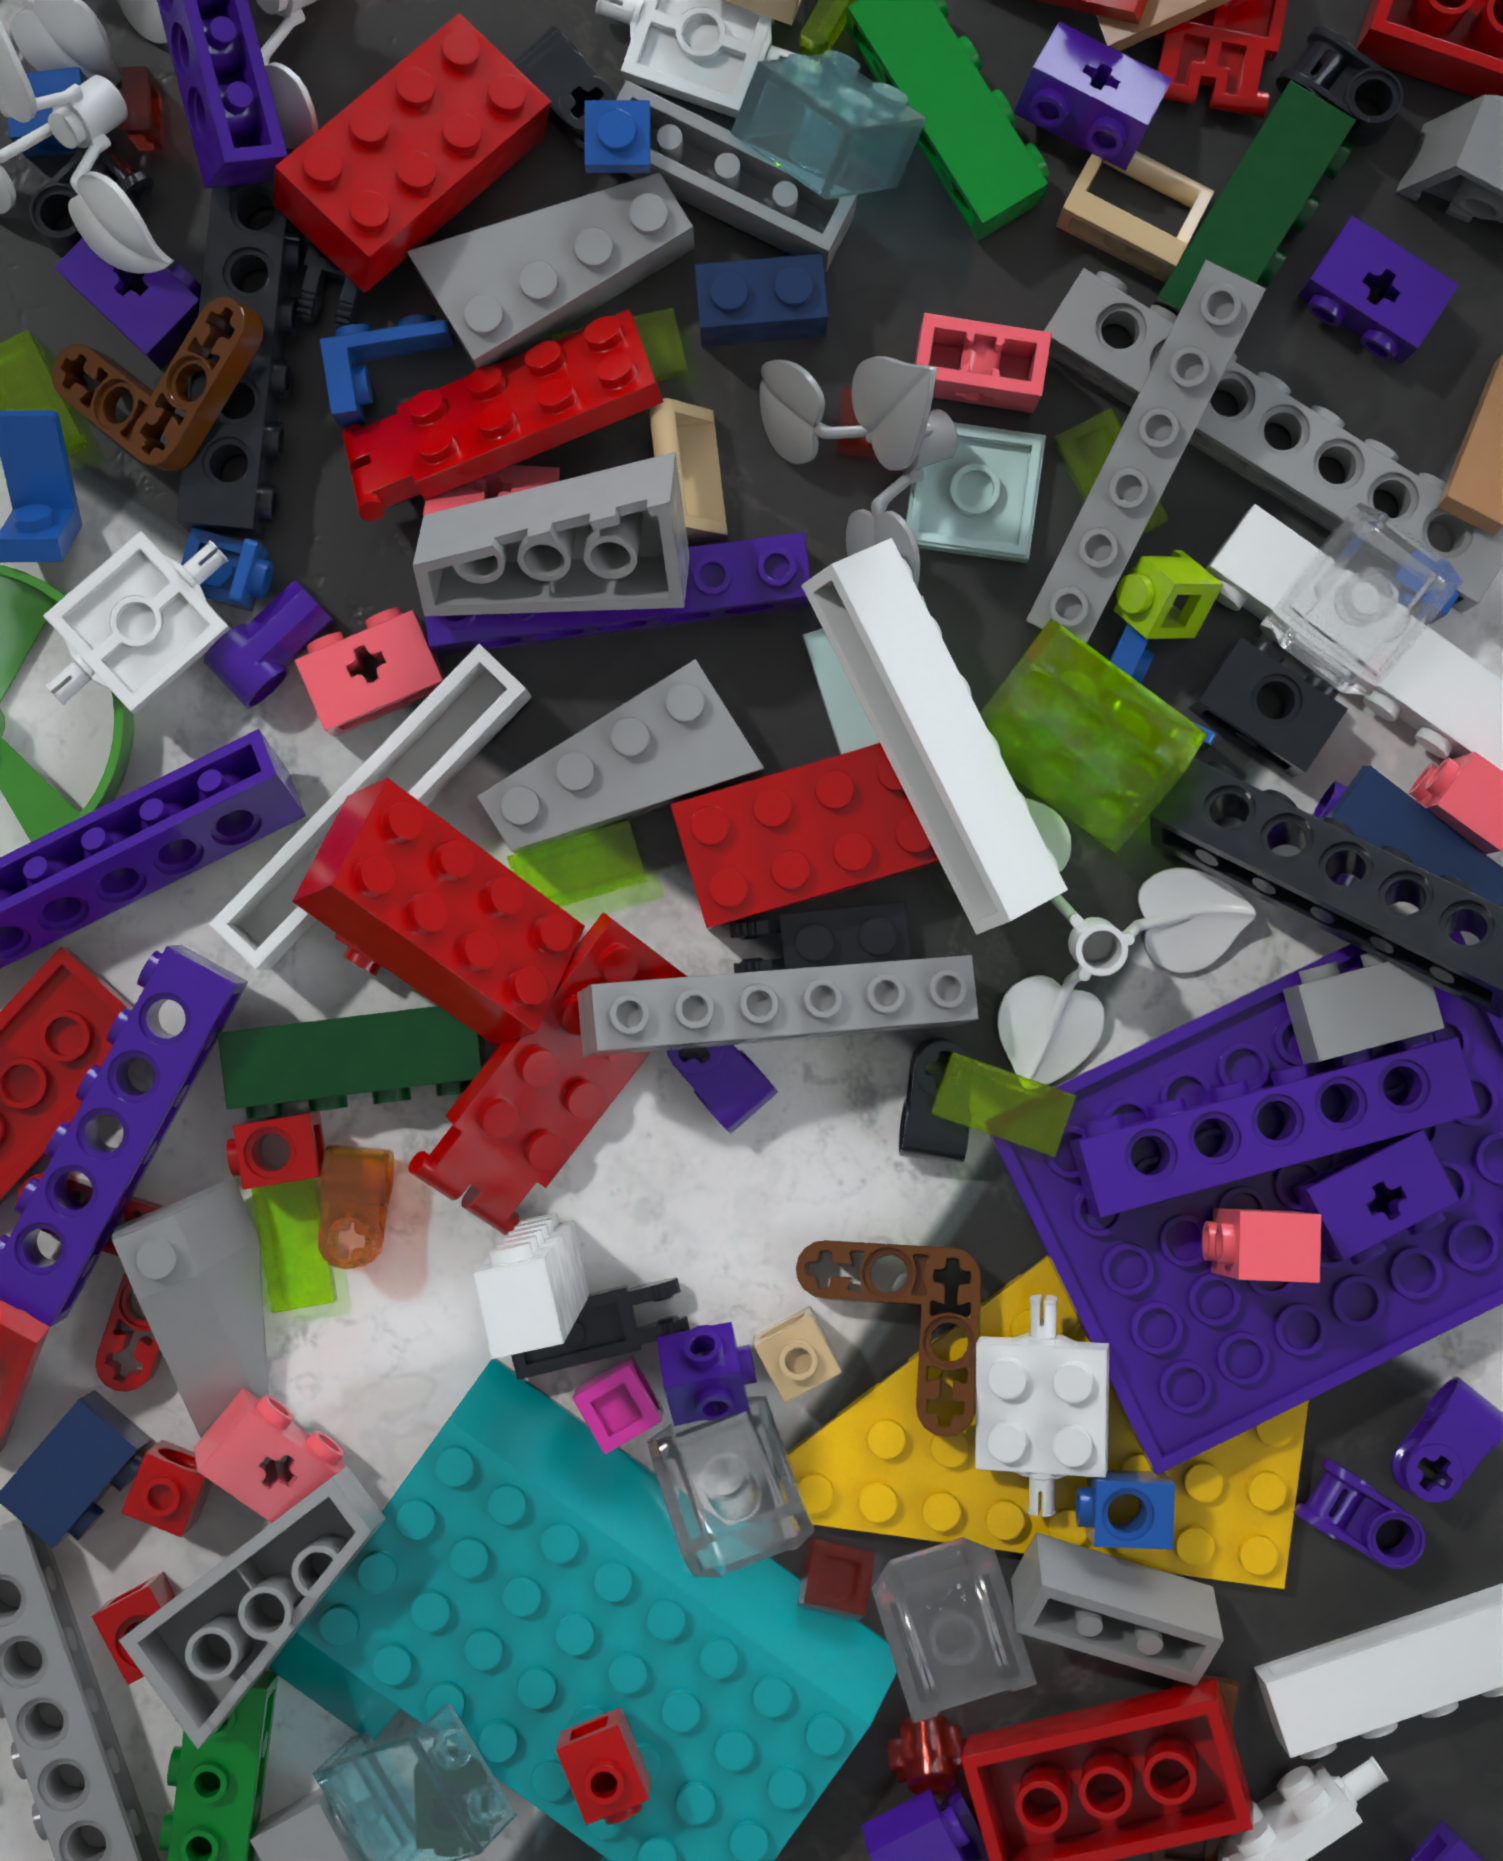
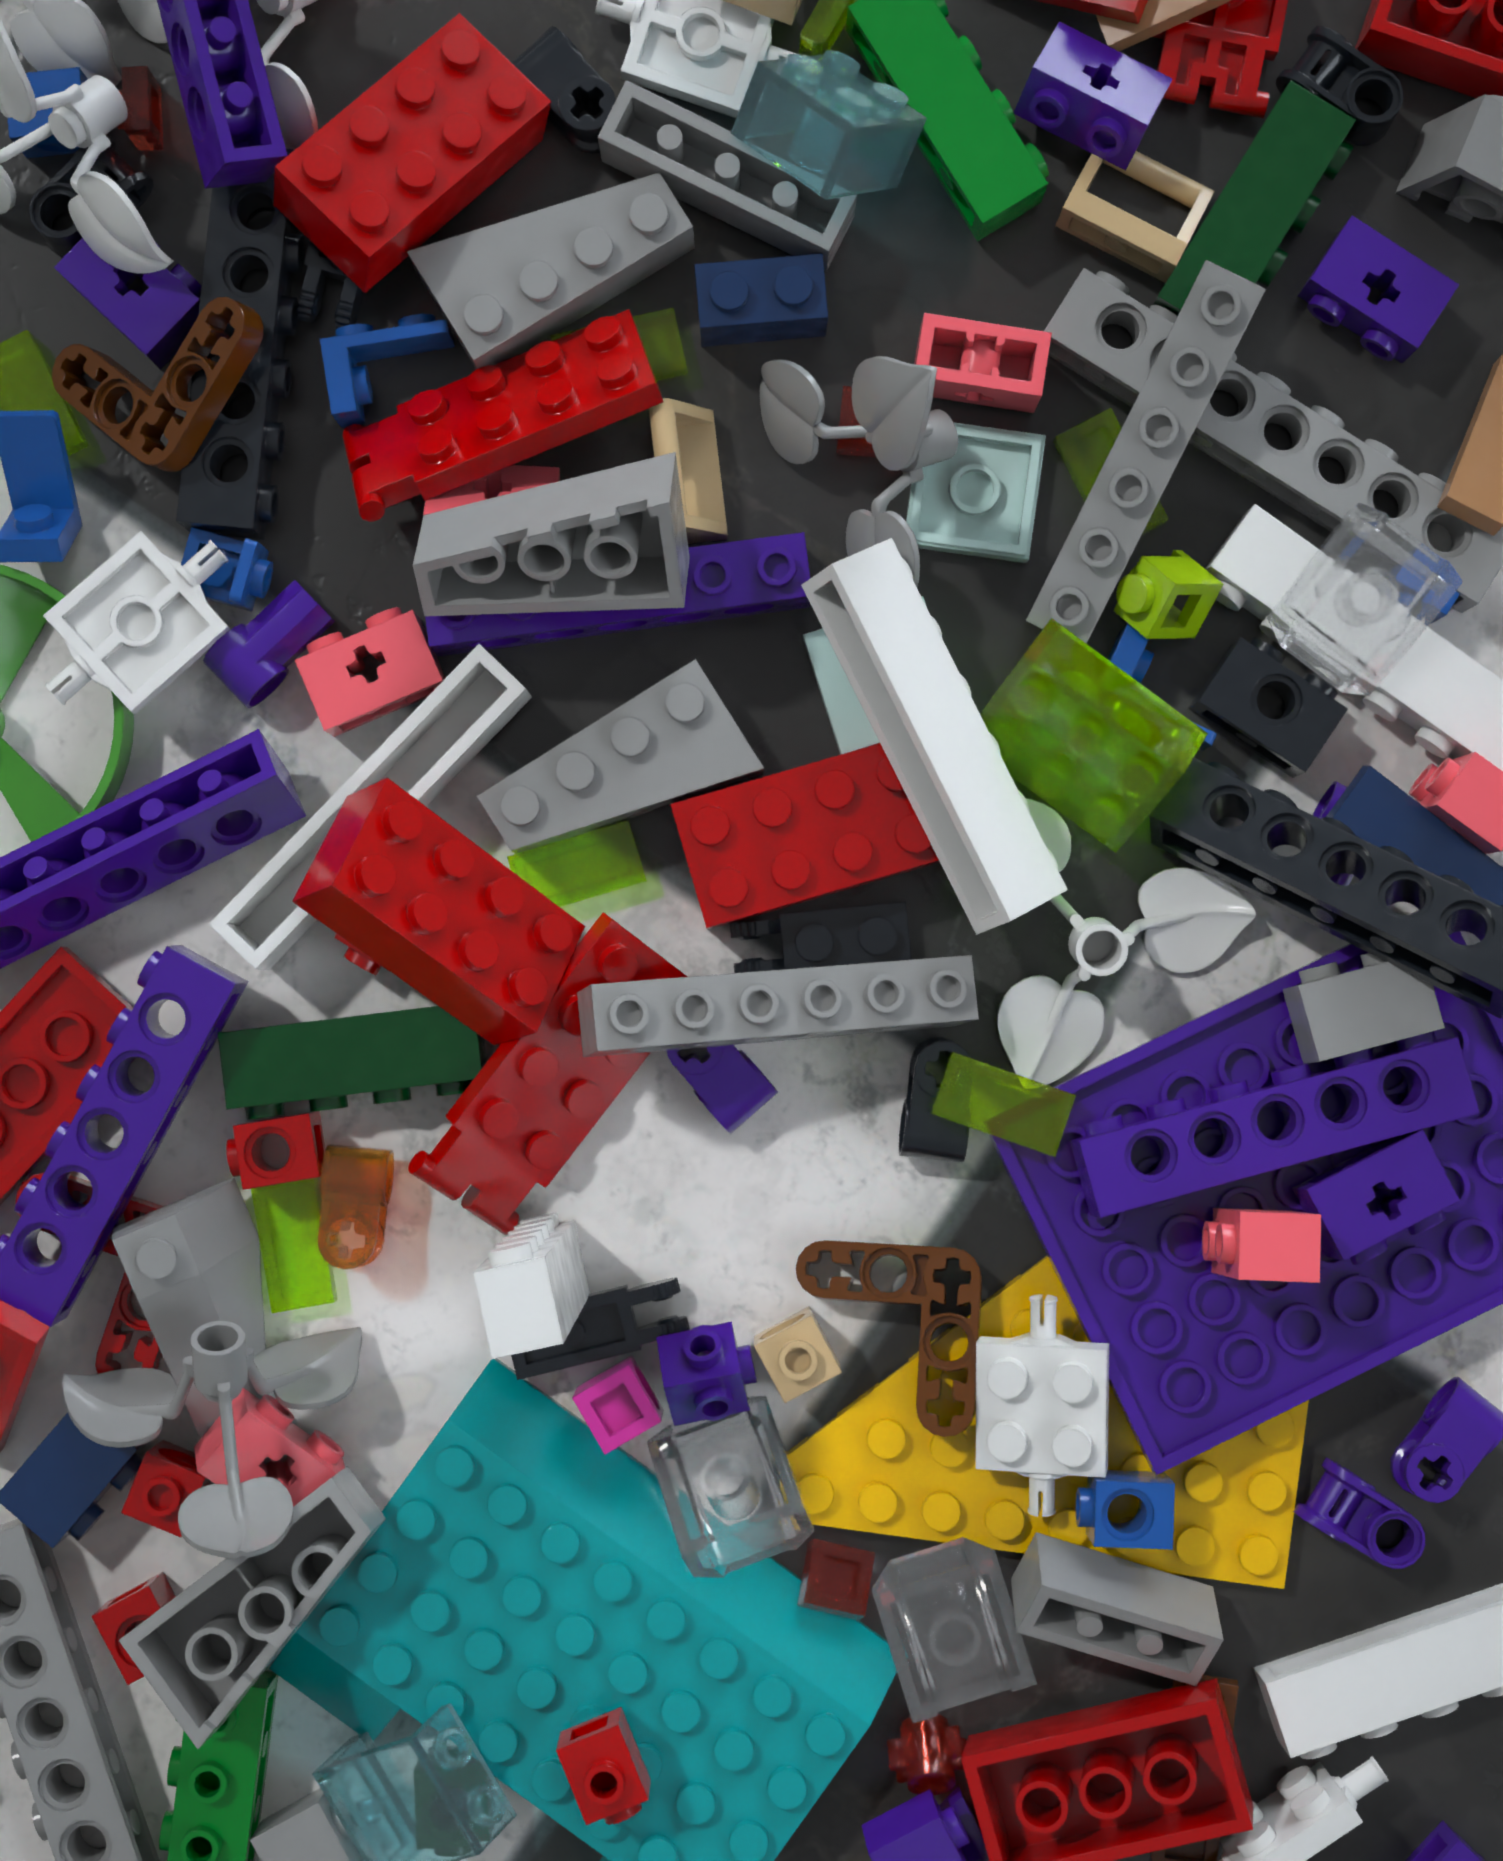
blue plate [585,100,651,173] -> none
none -> light grey plant [62,1321,362,1559]

